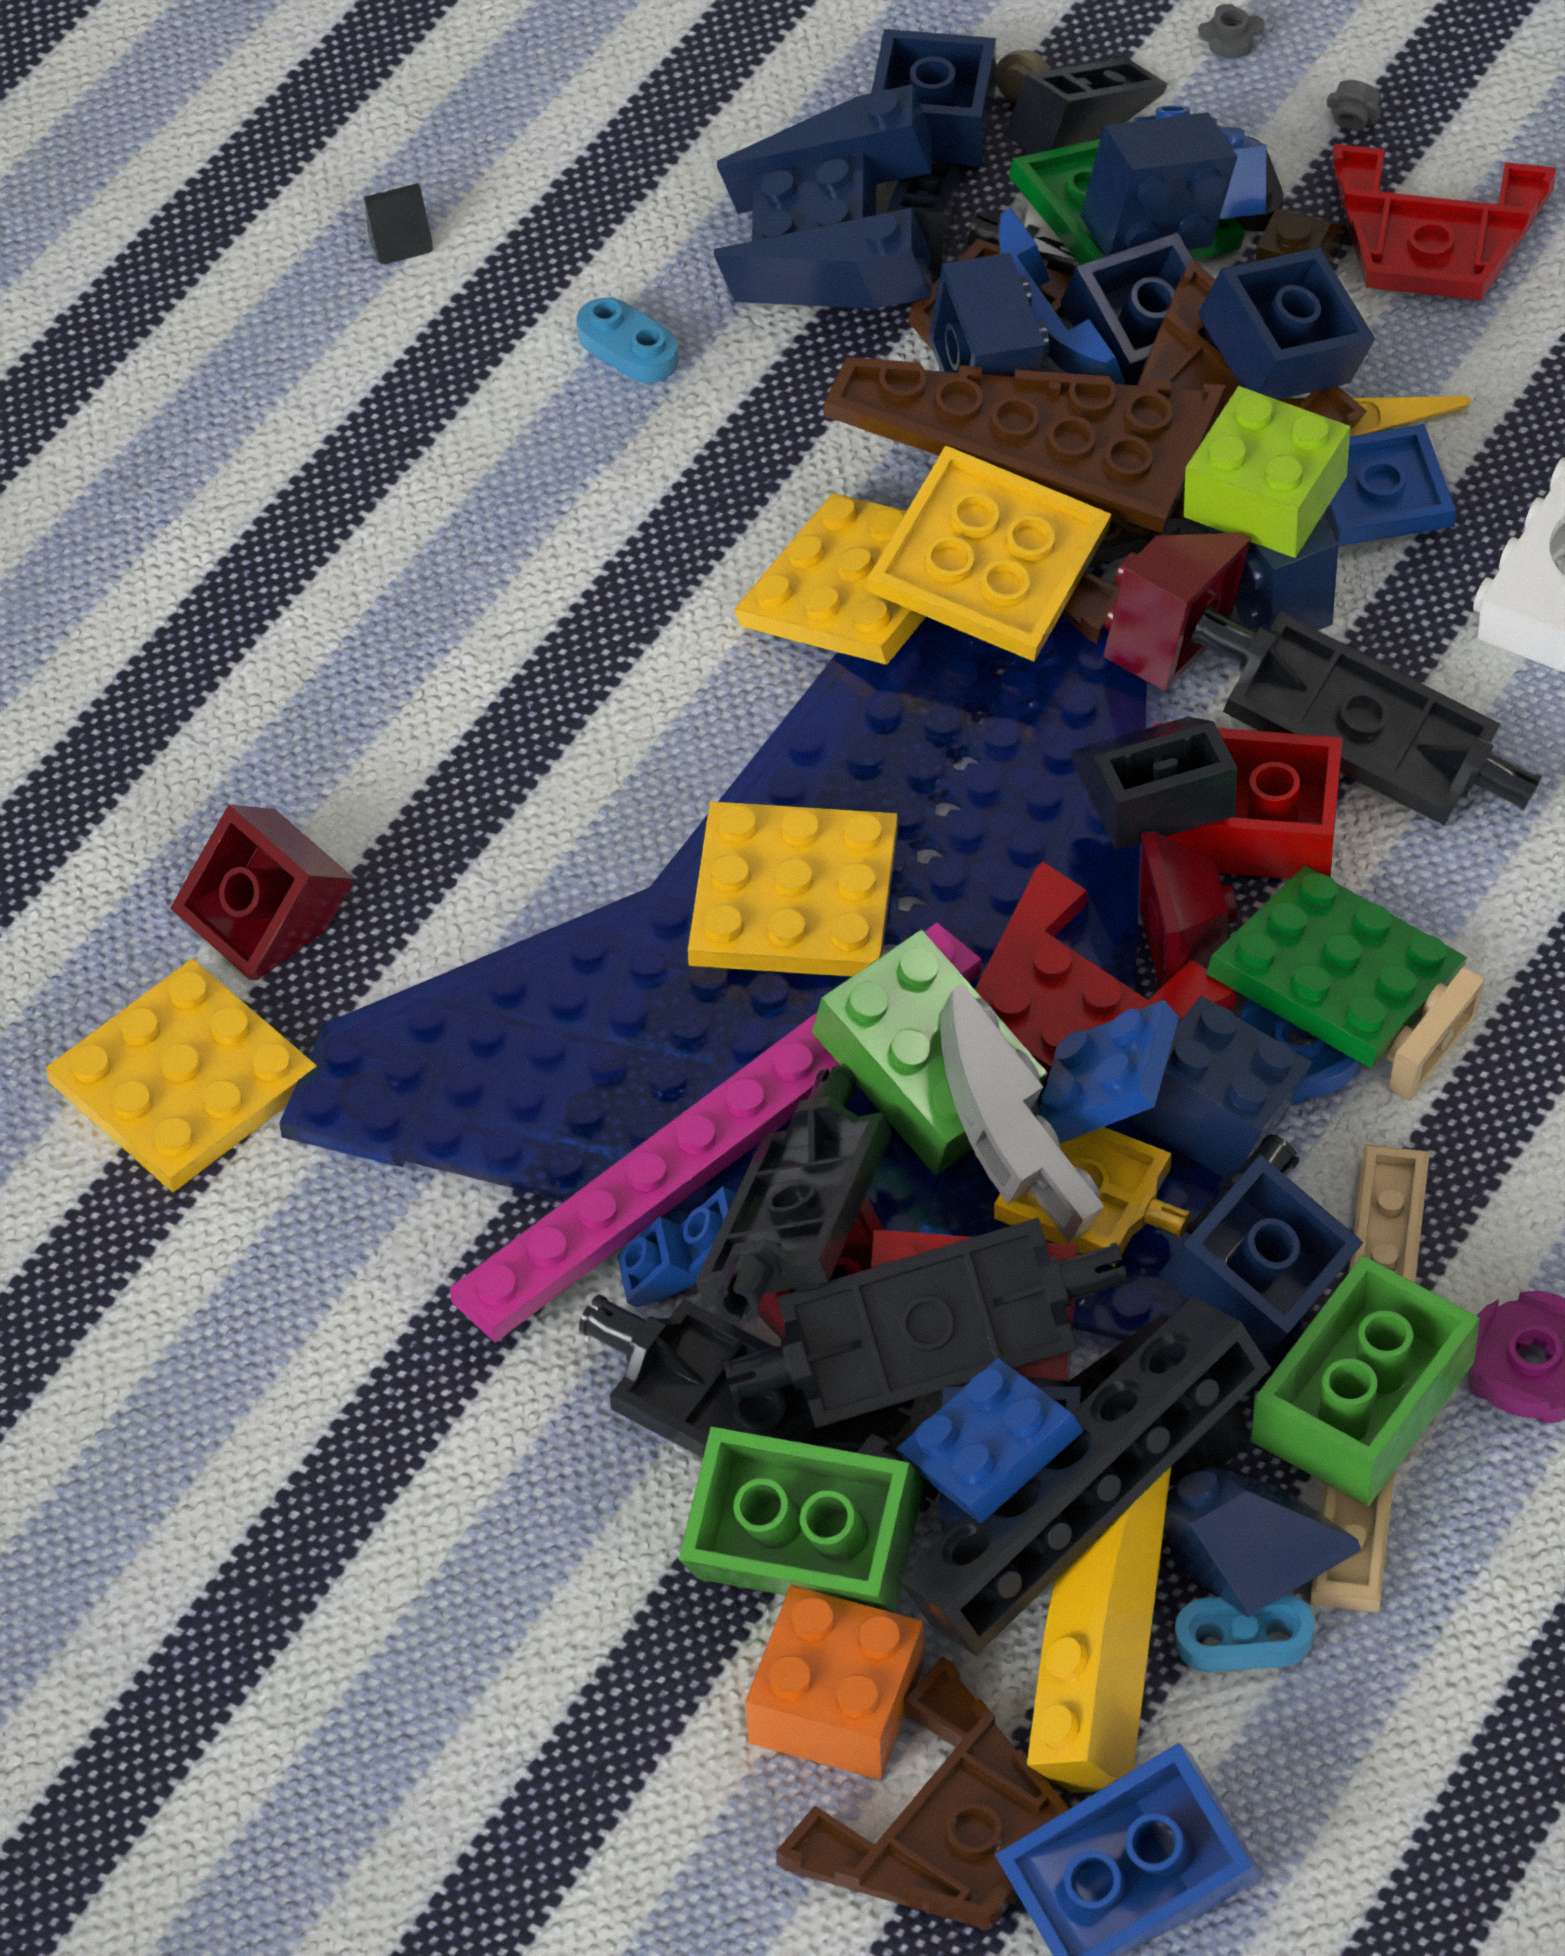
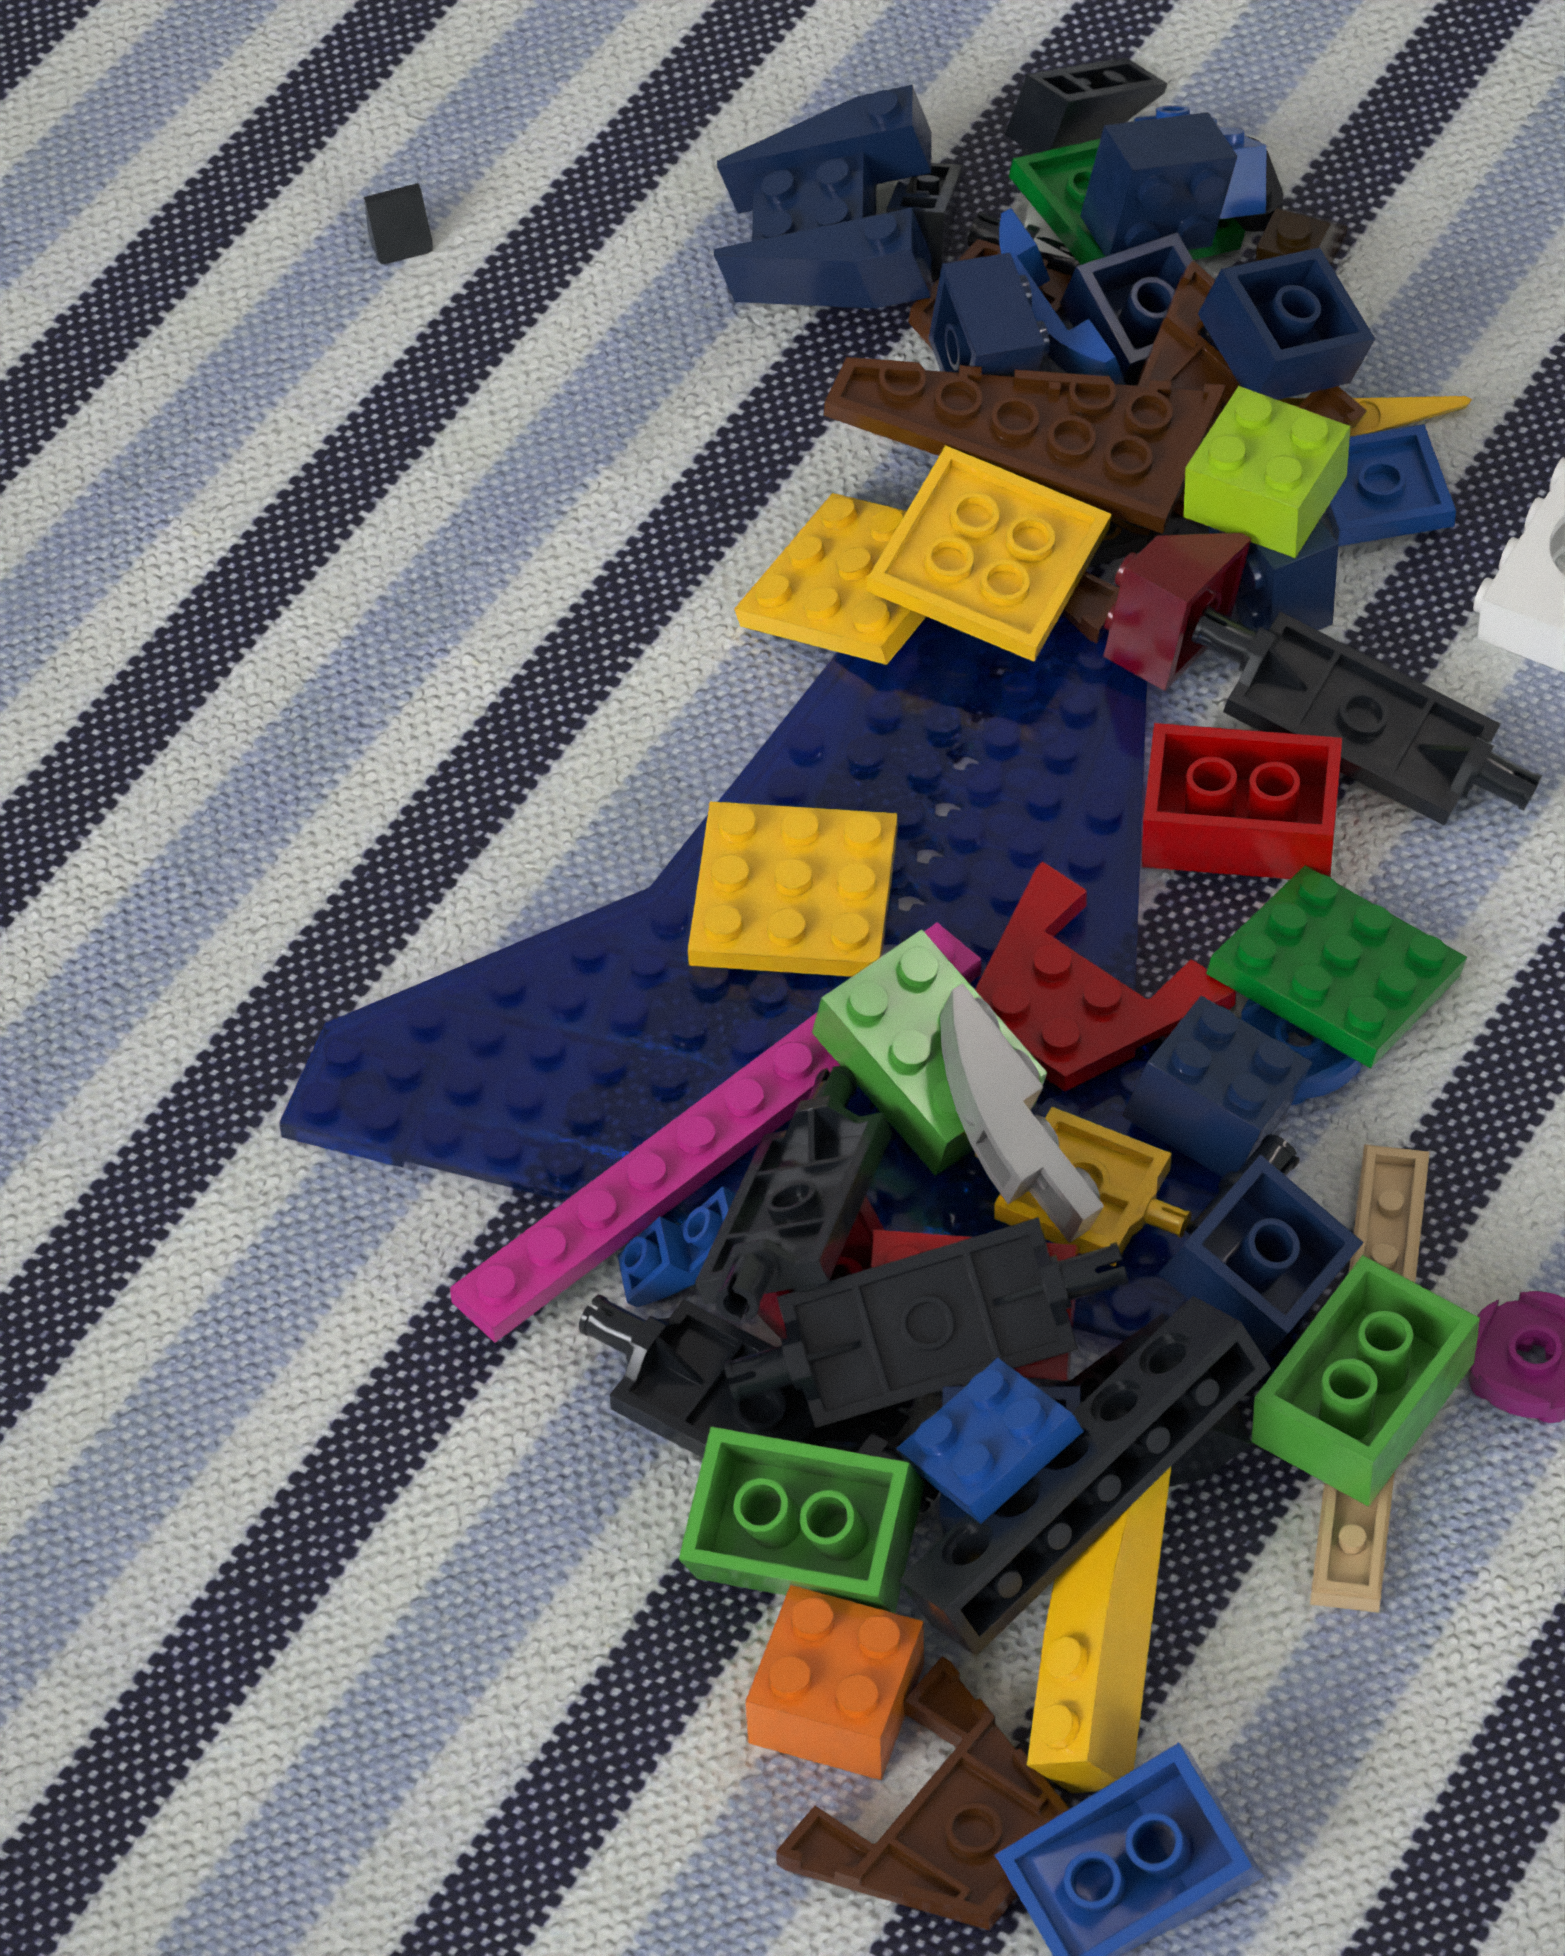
yellow plate [46,958,319,1193] -> none
dark red slope [170,804,355,980] -> none
dark azure plate [577,297,678,383] -> none
dark blue brick [871,29,996,166] -> none
dark tan plate [996,50,1049,104] -> none
blue plate [1037,1000,1179,1144] -> none
black slope [1071,716,1237,851] -> none
dark red slope [1139,831,1237,989] -> none
dark blue slope [1164,1466,1361,1617] -> none
dark azure plate [1174,1594,1315,1672] -> none
dark grey plate [1198,4,1264,59] -> none
dark grey plate [1326,80,1381,131] -> none
red wing [1332,144,1556,300] -> none
tan plate [1387,966,1485,1101] -> none

